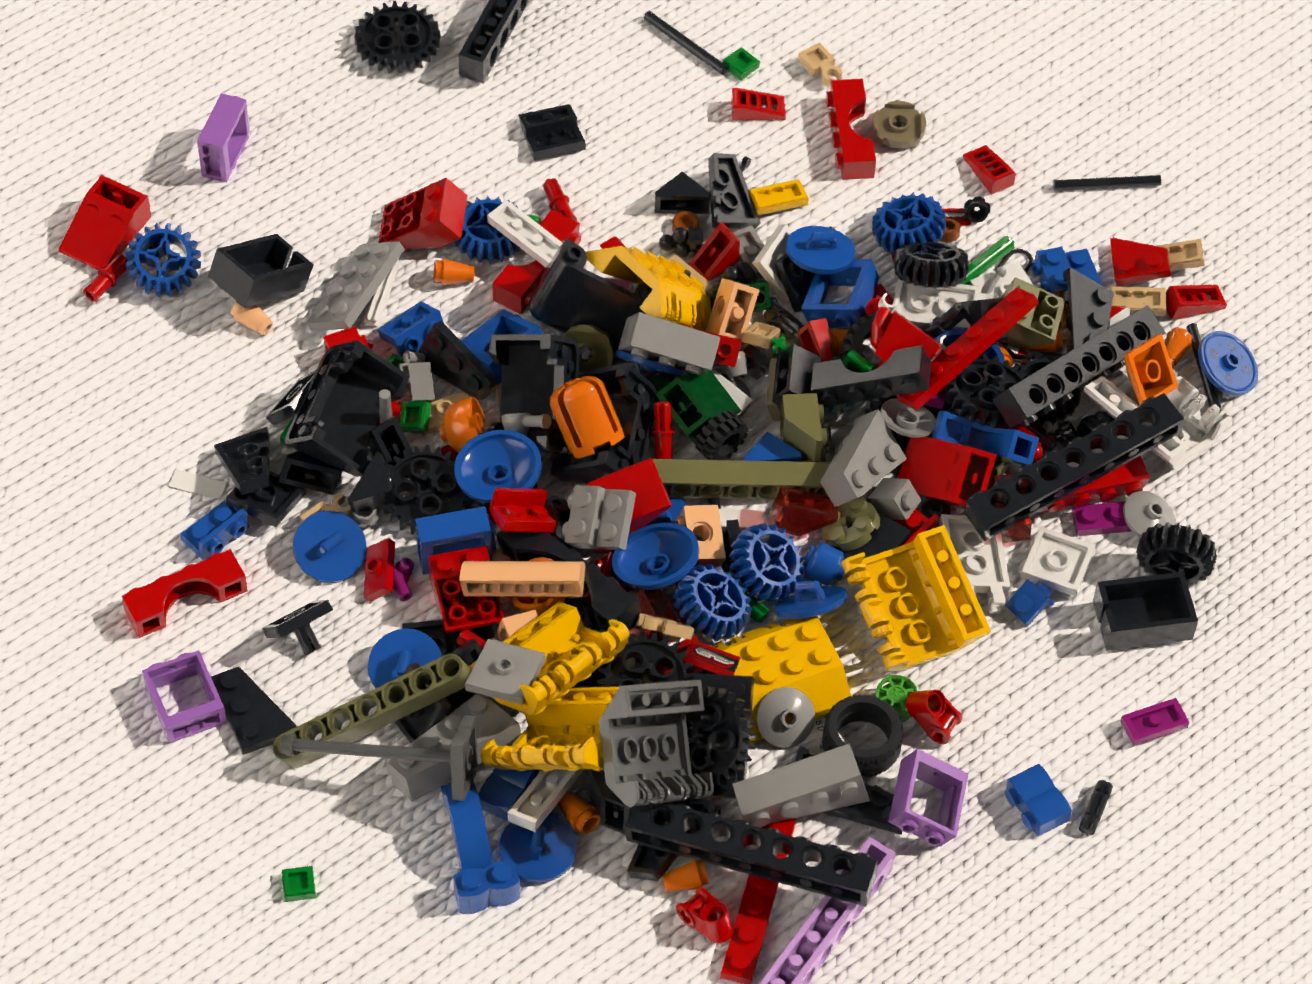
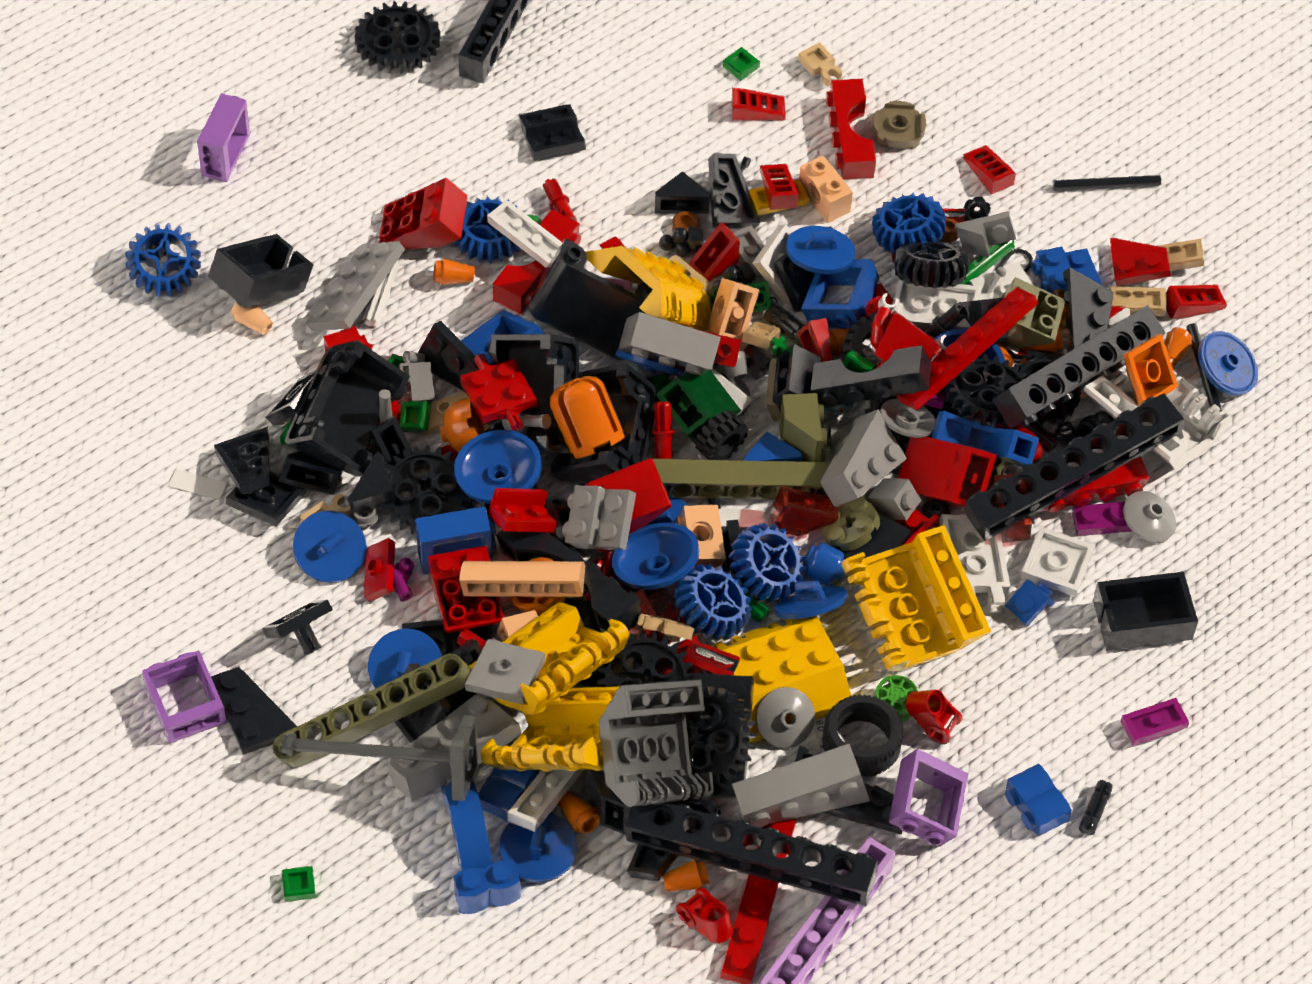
red slope [58,175,151,270] -> none
red axle [83,254,129,302] -> none
red arch [121,549,248,638] -> none
blue bracket [180,500,249,560] -> none
blue bracket [377,301,444,357] -> none
olive plate [563,324,614,372] -> none
black bar [644,10,728,75] -> none
black gear [1136,522,1217,584] -> none
none -> red plate [461,354,537,431]
none -> red slope [759,164,799,210]
none -> light nougat brick [799,156,853,223]
none -> light grey slope [956,211,1016,257]

